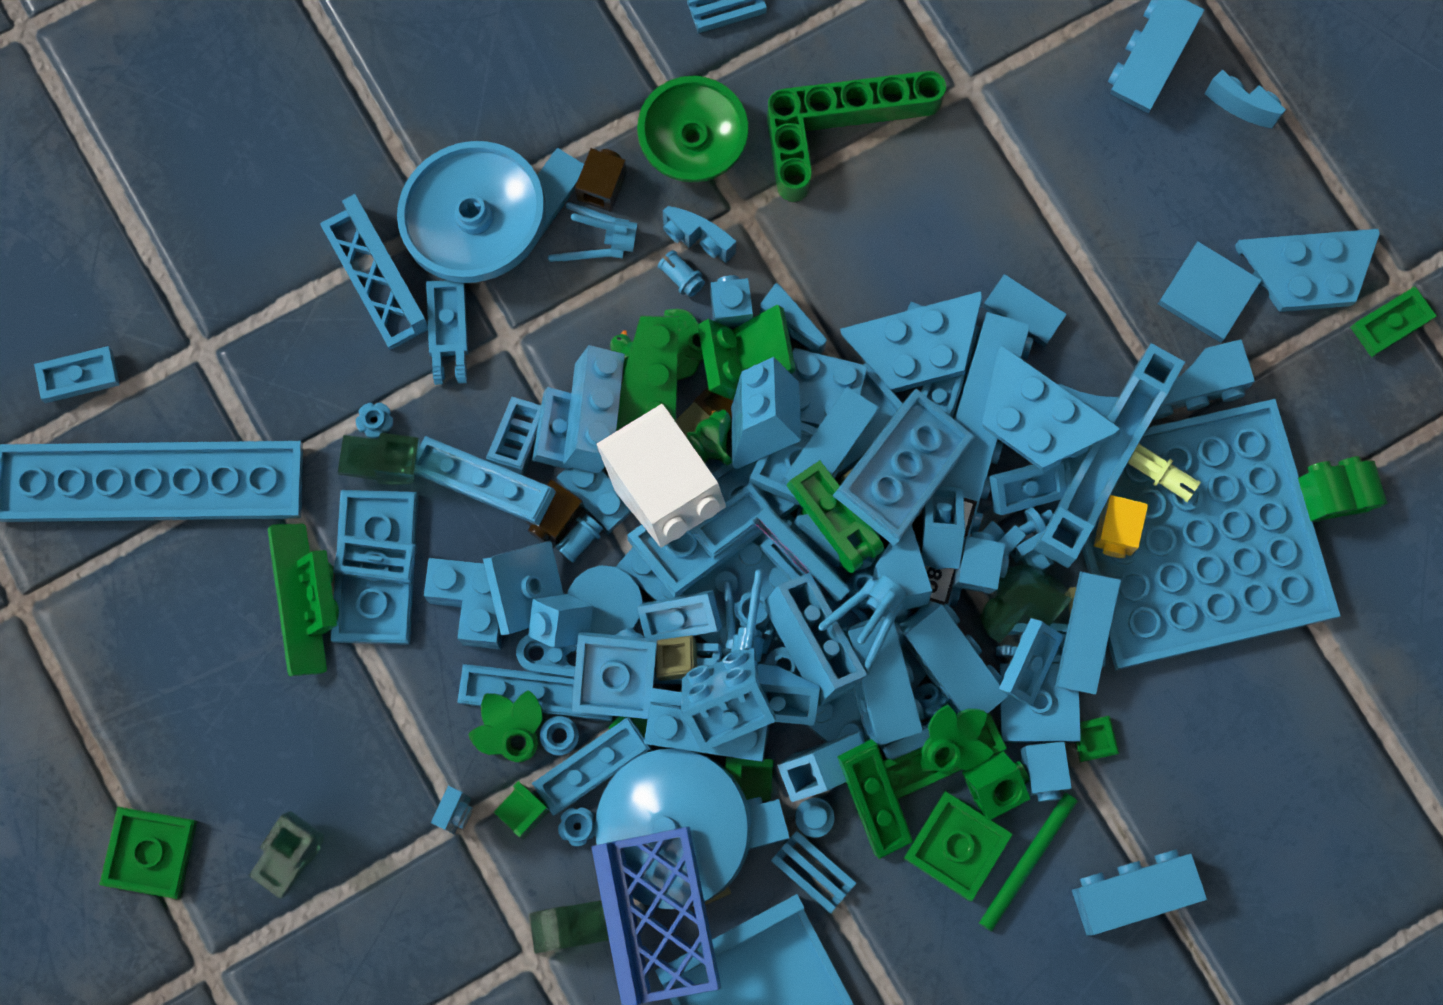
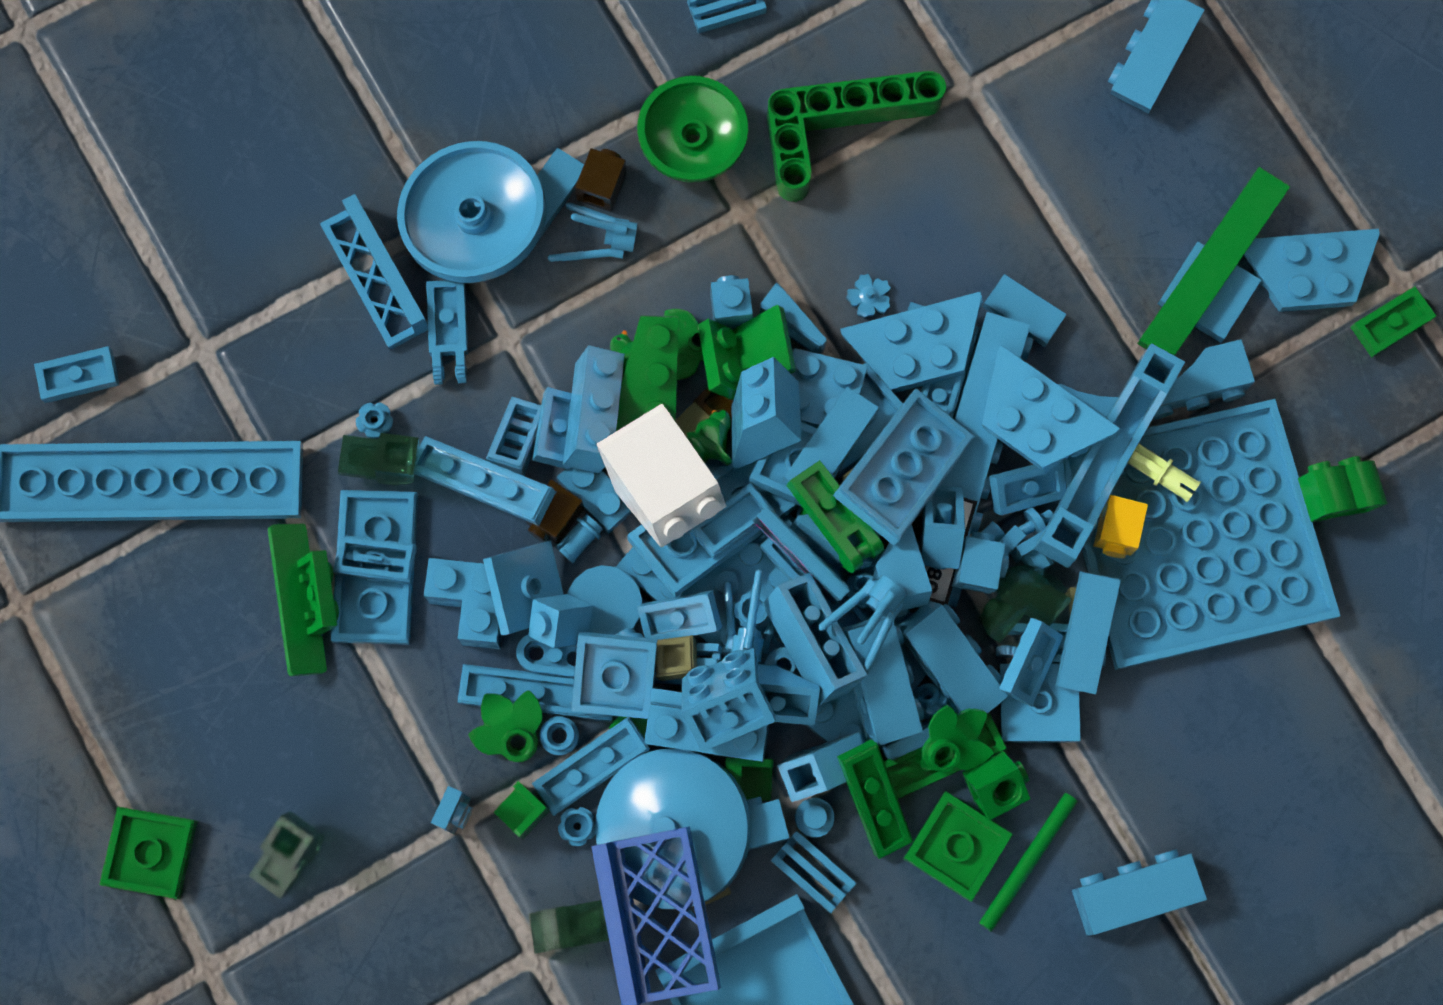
dark azure pin [658,250,705,297] -> none
dark azure slope [663,206,736,263] -> none
dark azure brick [1020,742,1072,802] -> none
green tile [1074,716,1119,763] -> none
dark azure slope [1204,70,1286,129] -> none
none -> dark azure plant [846,274,891,319]
none -> green tile [1137,167,1291,356]

